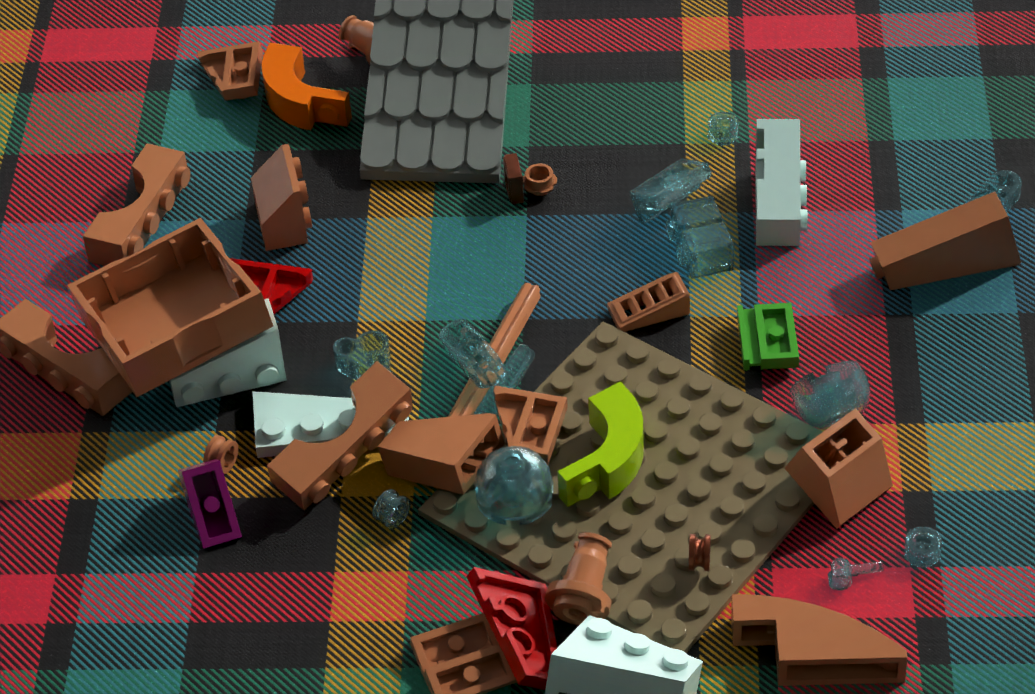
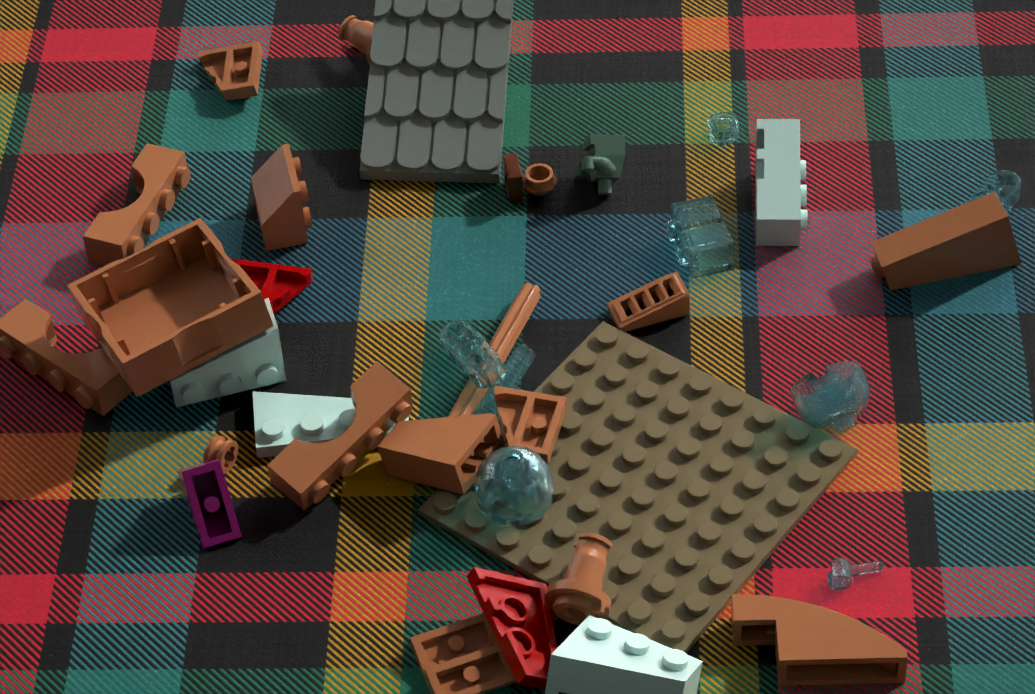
orange arch [262,42,352,131] -> none
clear light blue piece [333,331,391,380] -> none
clear light blue bush [372,489,411,529] -> none
lime arch [557,381,644,507] -> none
clear light blue bracket [629,158,712,223] -> none
copper bush [689,534,711,571] -> none
bright green plate [737,303,799,370] -> none
nougat slope [784,408,893,529] -> none
clear light blue bush [904,526,942,568] -> none
none -> sand green piece [573,134,625,195]

